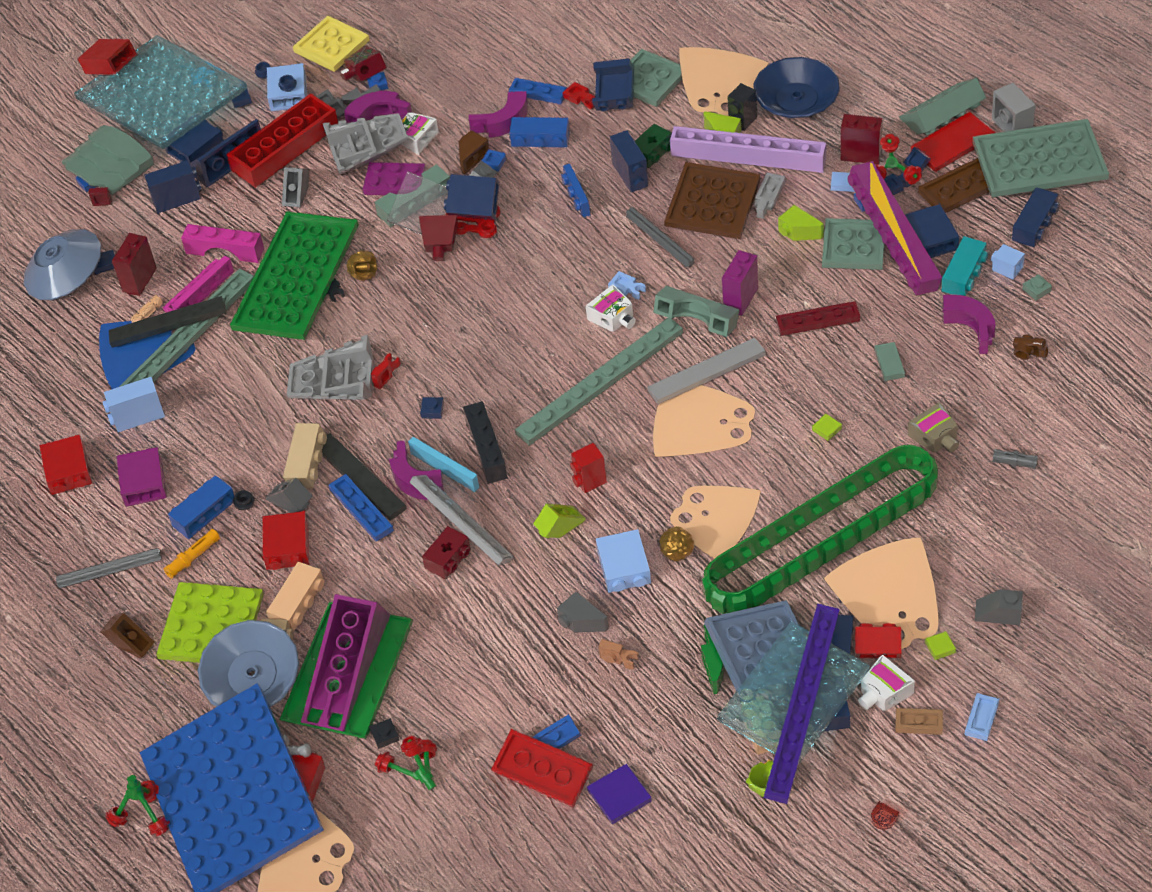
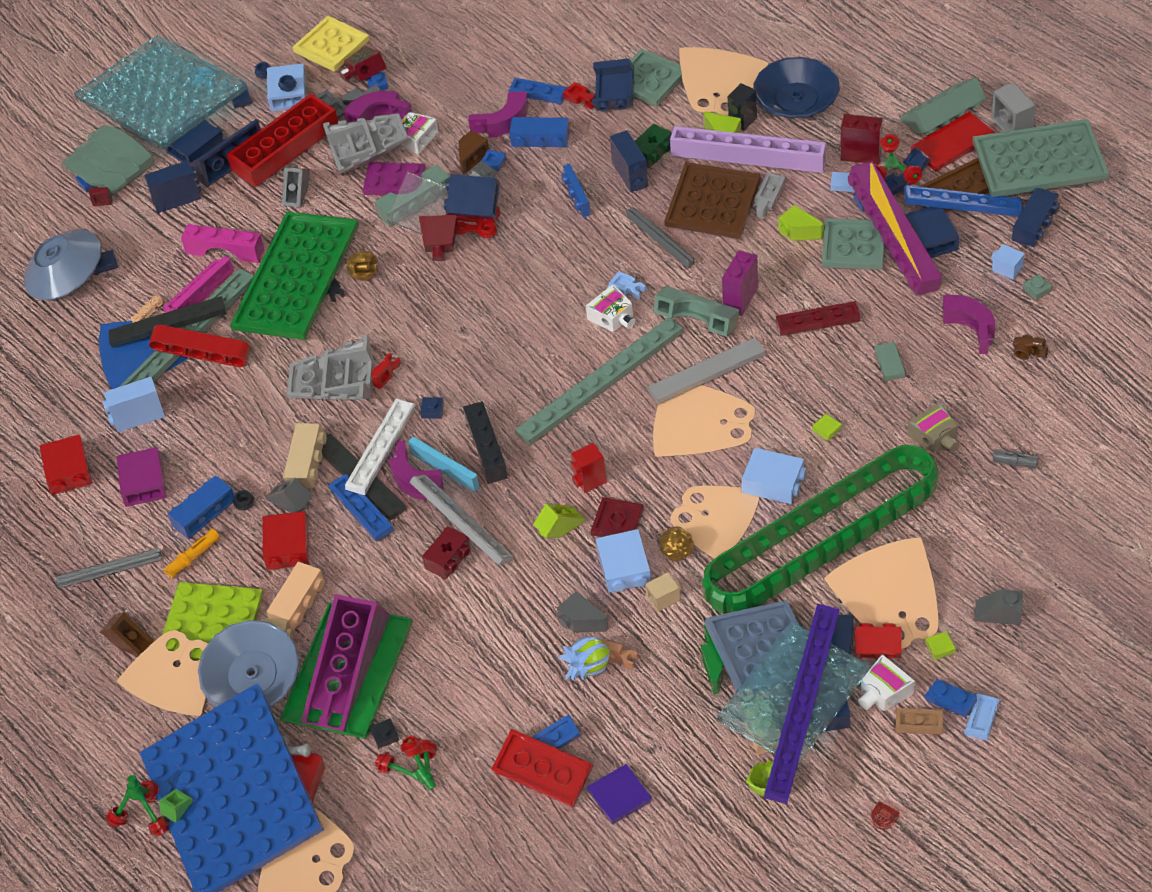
red brick [78,39,137,75] -> none
dark red brick [112,233,157,296] -> none
teal brick [941,236,989,296] -> none
none -> light nougat piece [116,630,208,716]
none -> red beam [149,325,250,367]
none -> bright green slope [159,789,192,822]
none -> white tile [345,399,415,495]
none -> light blue hair [559,637,610,681]
none -> dark red tile [591,497,644,537]
none -> tan brick [645,572,681,612]
none -> light blue brick [742,448,807,504]
none -> blue tile [904,185,1023,217]
none -> blue plate [925,679,978,718]

